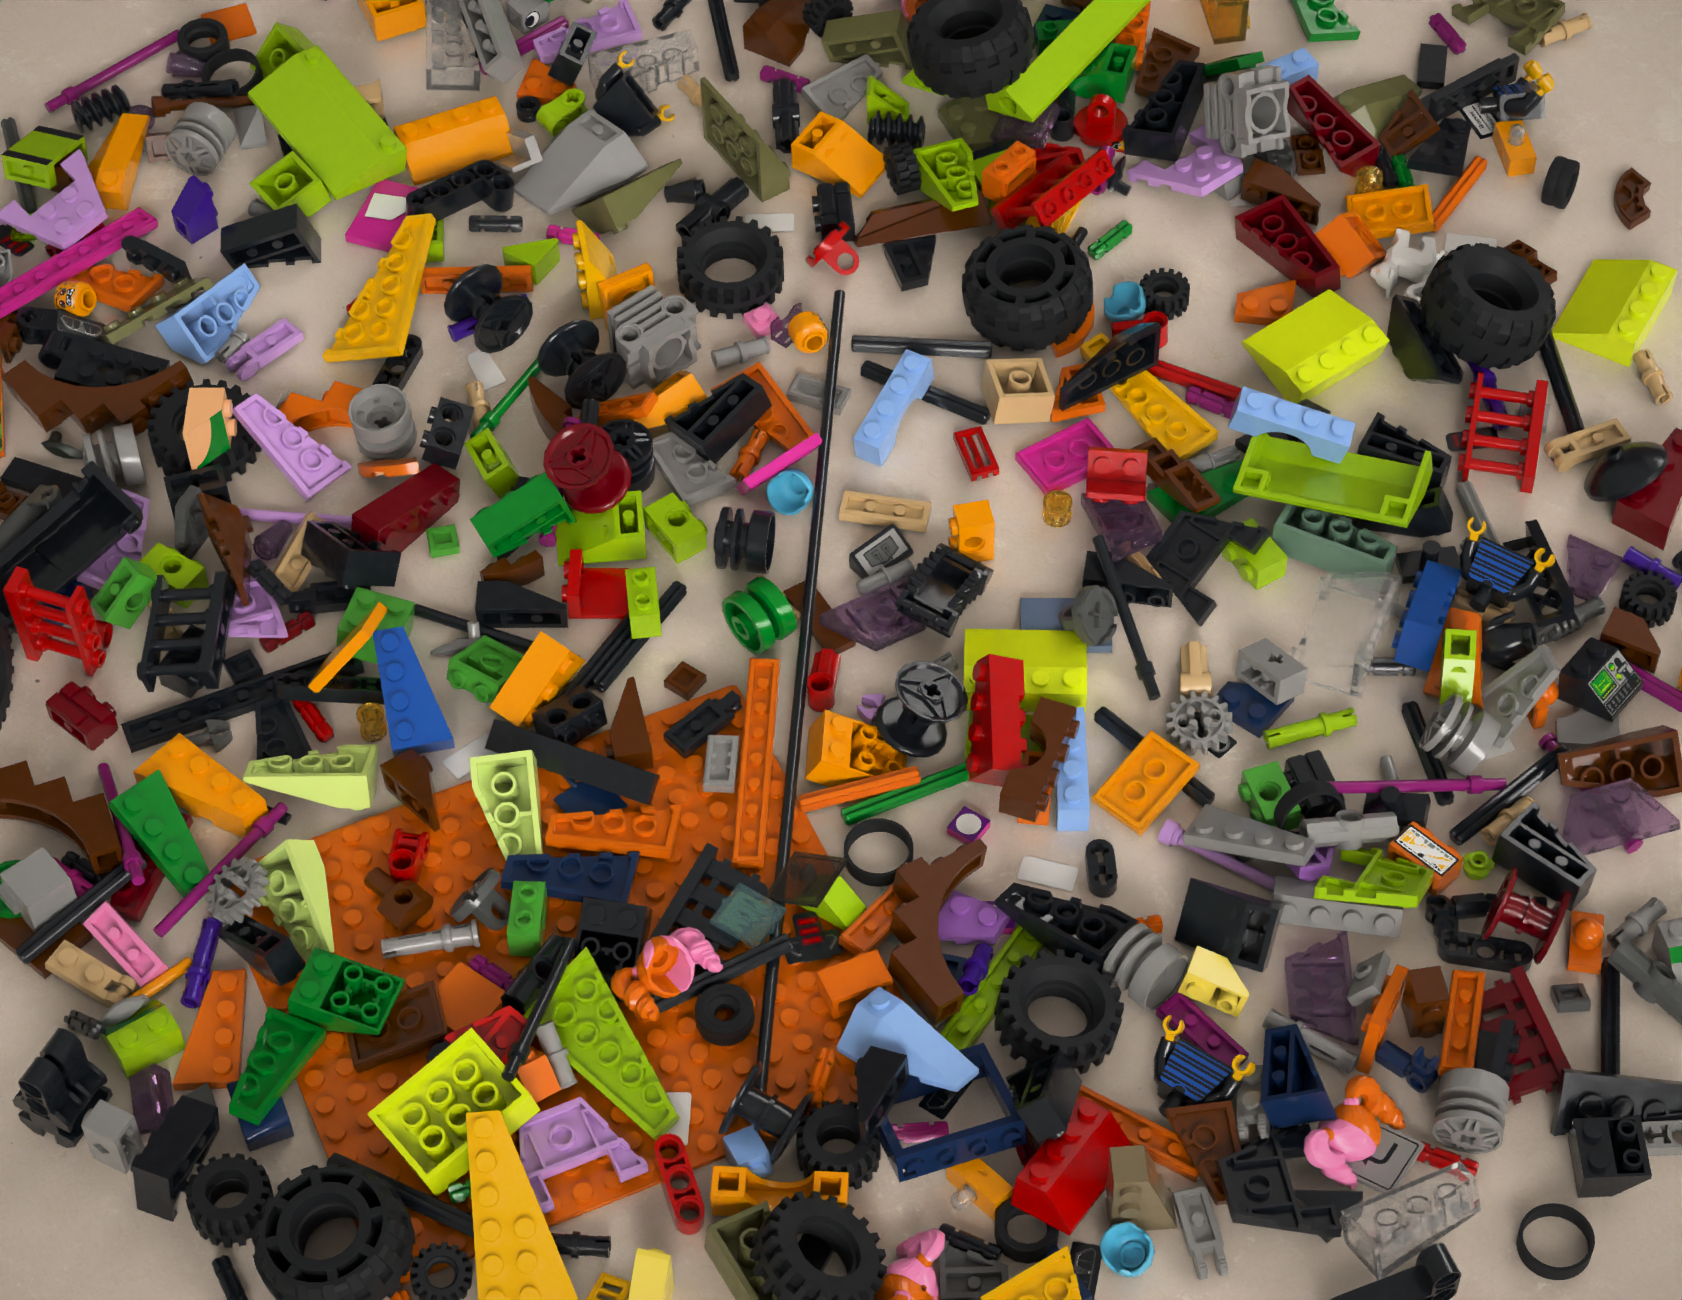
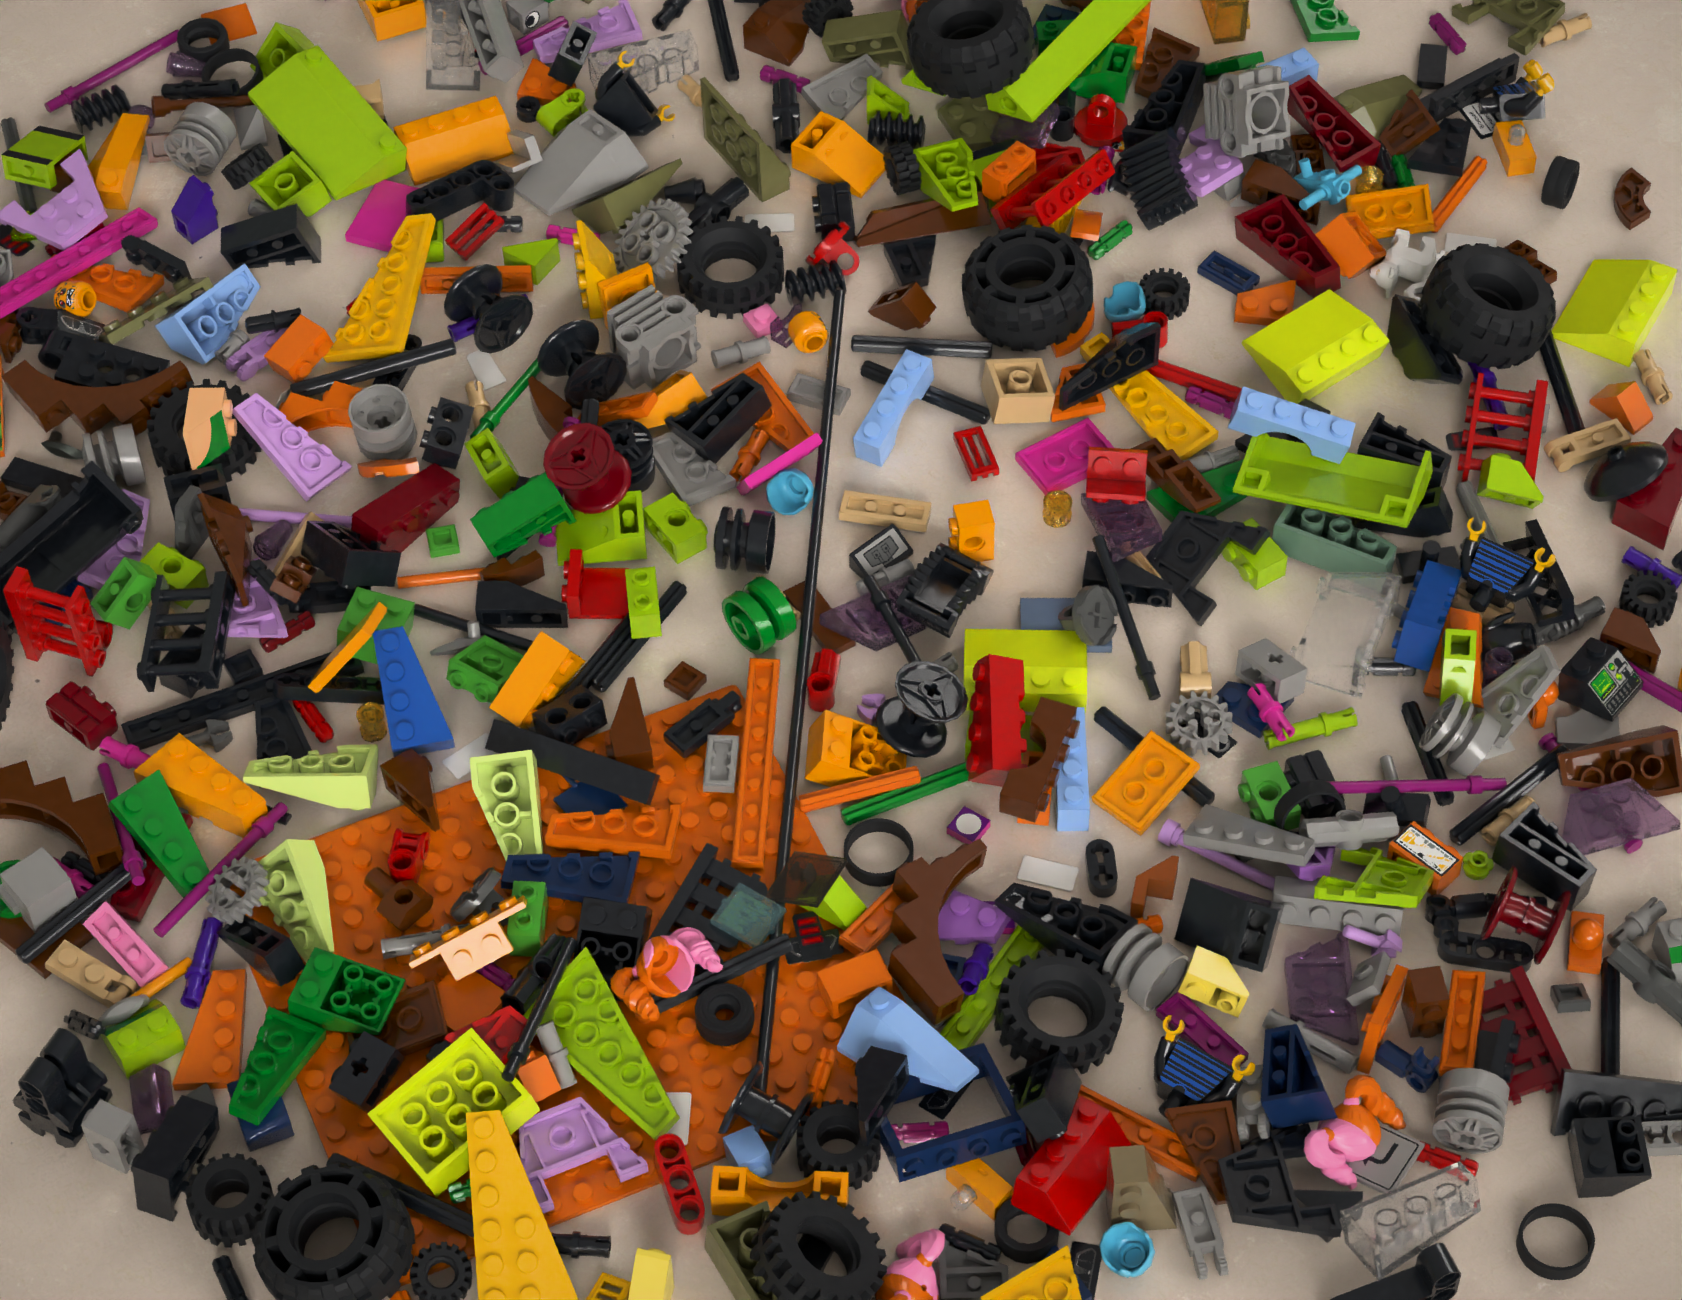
white sticker [365,193,406,220] -> none
clear purple wing [1566,534,1623,601] -> none
none -> dark pink pin [99,736,151,769]
none -> black tyre [221,143,274,190]
none -> black axle [245,308,301,334]
none -> orange brick [264,314,334,383]
none -> reddish brown slope [269,556,318,603]
none -> black axle [290,339,456,397]
none -> black brick [328,1031,405,1113]
none -> orange bar [397,567,485,589]
none -> bracket [409,895,527,981]
none -> red tile [445,203,505,261]
none -> light grey gear [613,198,693,283]
none -> black piece [785,260,847,305]
none -> black bar [863,575,921,663]
none -> reddish brown slope [868,282,937,331]
none -> orange slope [1070,209,1103,241]
none -> black piece [1119,127,1198,231]
none -> dark orange slope [1130,856,1179,918]
none -> dark blue tile [1197,251,1260,295]
none -> dark pink pin [1247,683,1295,741]
none -> medium azure piece [1293,158,1362,210]
none -> lavender bar [1342,925,1403,958]
none -> lime slope [1477,453,1544,509]
none -> cone [1482,647,1514,689]
none -> orange slope [1589,381,1654,435]

